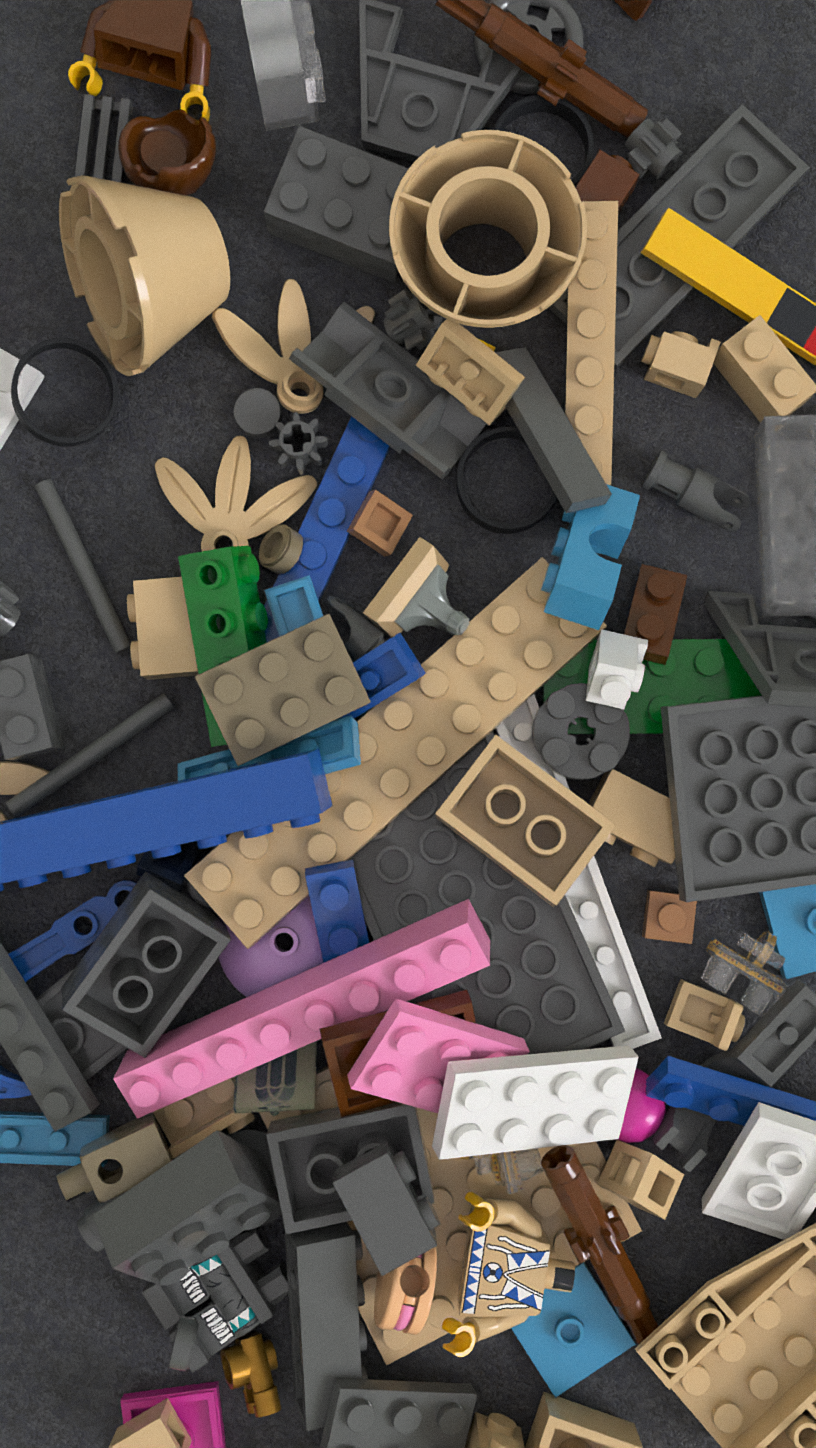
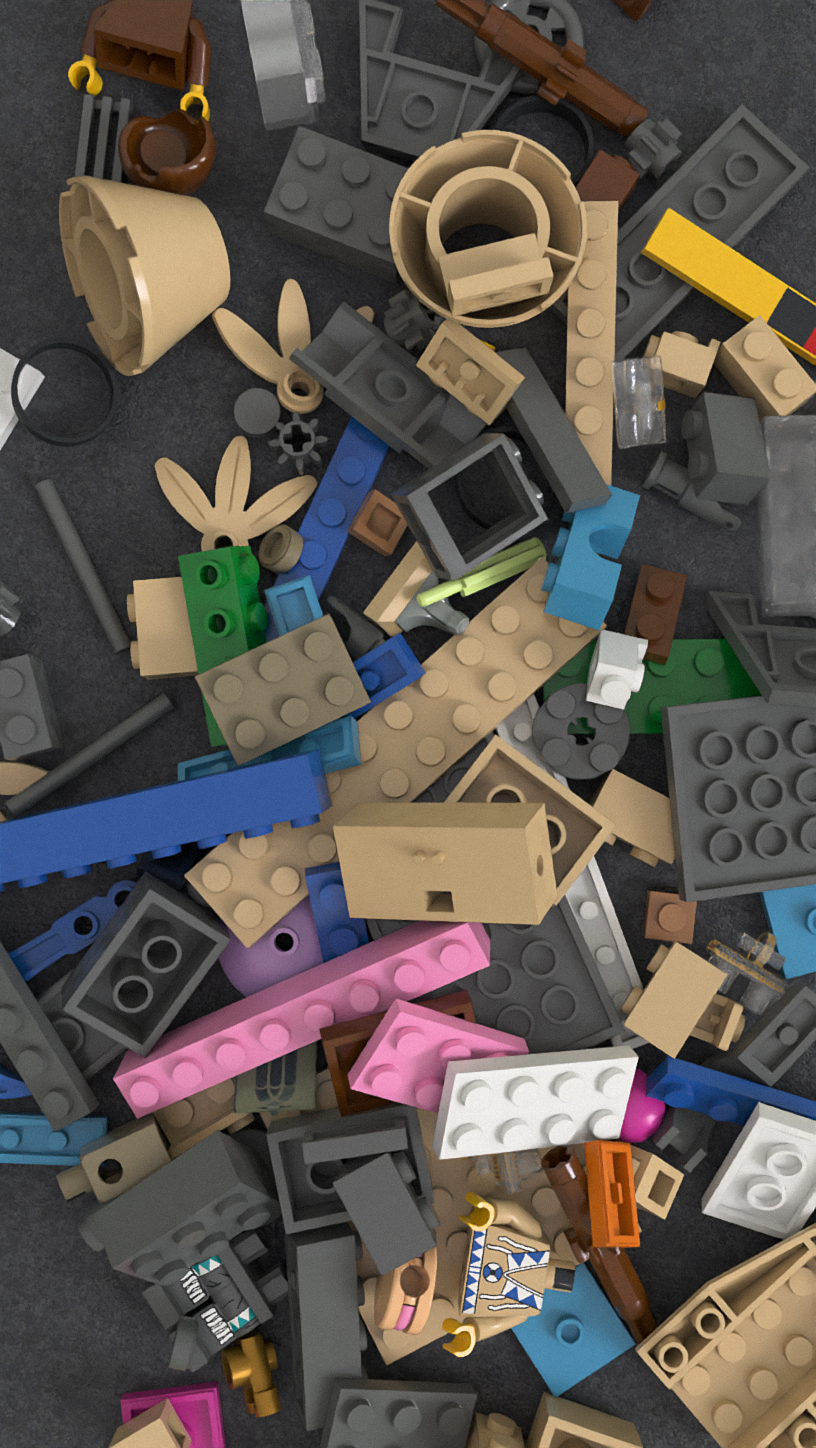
none -> dark grey tile [302,1117,408,1164]
none -> tan brick [333,802,557,925]
none -> dark grey window [391,433,548,581]
none -> yellowish green axle [416,536,546,607]
none -> tan panel [438,233,554,317]
none -> orange tile [584,1140,640,1248]
none -> clear hips [611,355,667,449]
none -> tan brick [620,941,728,1059]
none -> dark grey brick [681,392,770,505]

